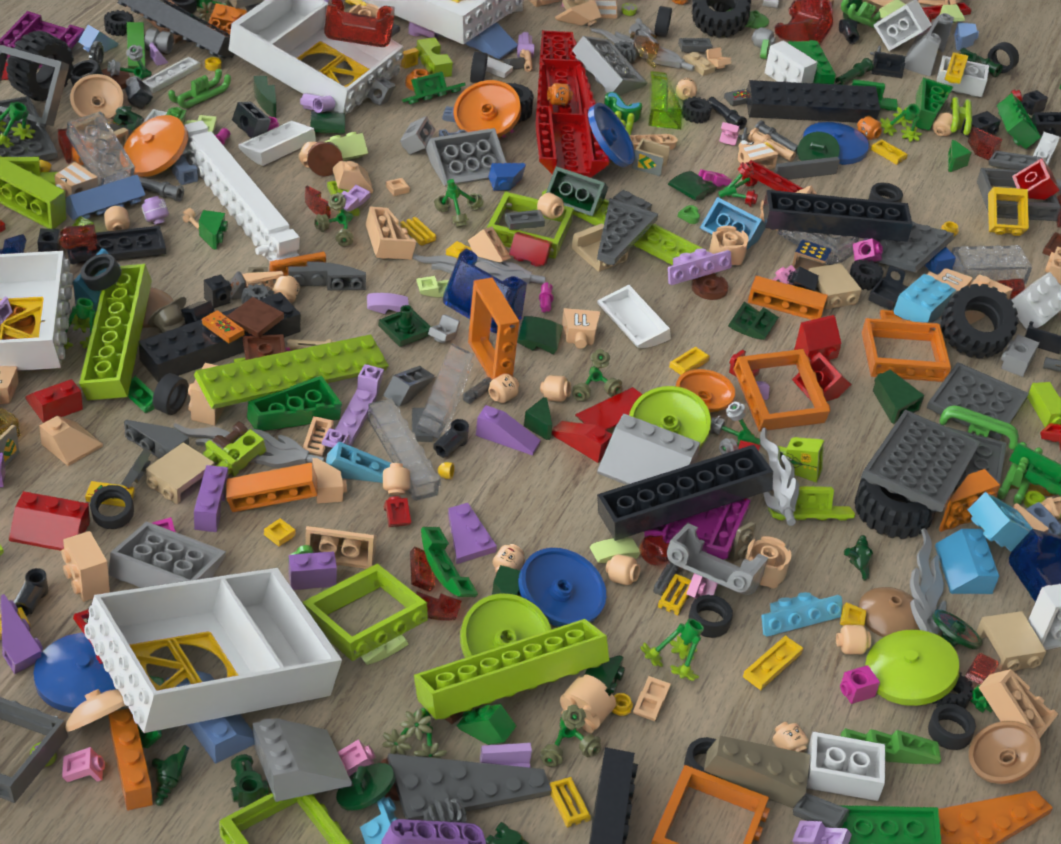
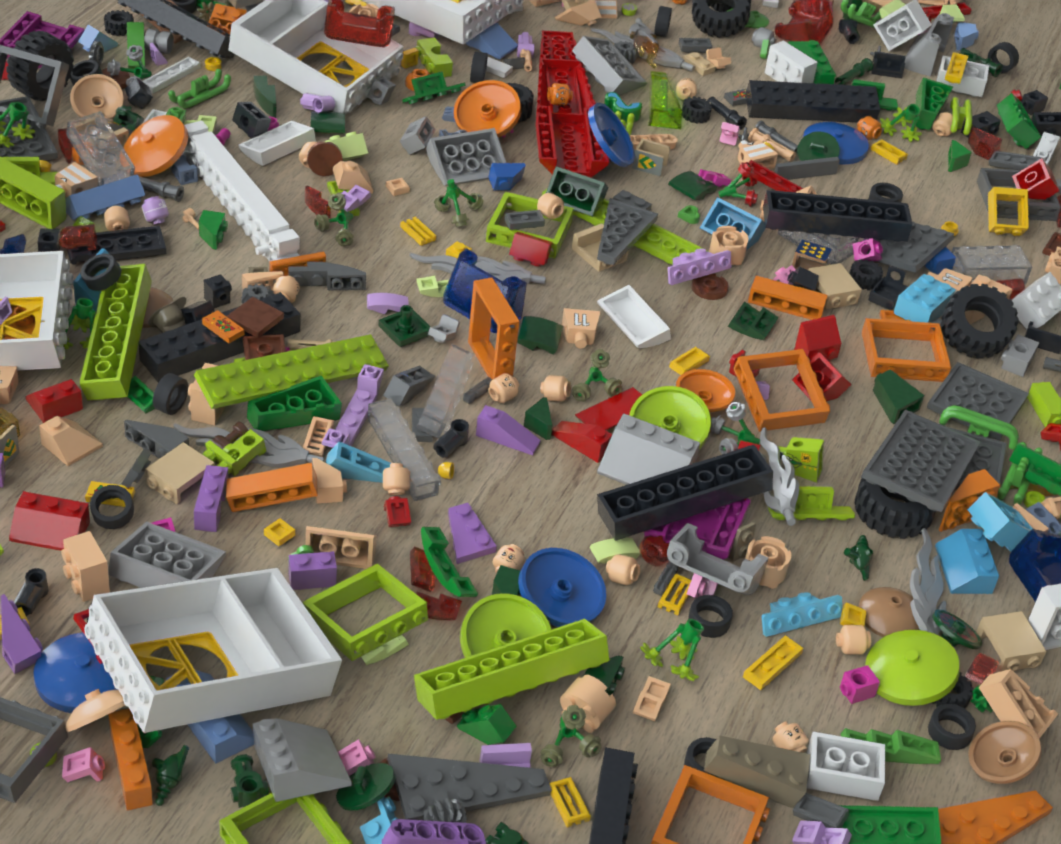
flat silver slope [230,271,245,300] -> none
light nougat wedge [366,207,416,260] -> none
olive plant [382,708,447,759] -> none
light nougat slope [468,227,511,263] -> none
dark pink axle [539,282,554,313] -> none
yellow plate [612,693,633,716] -> none

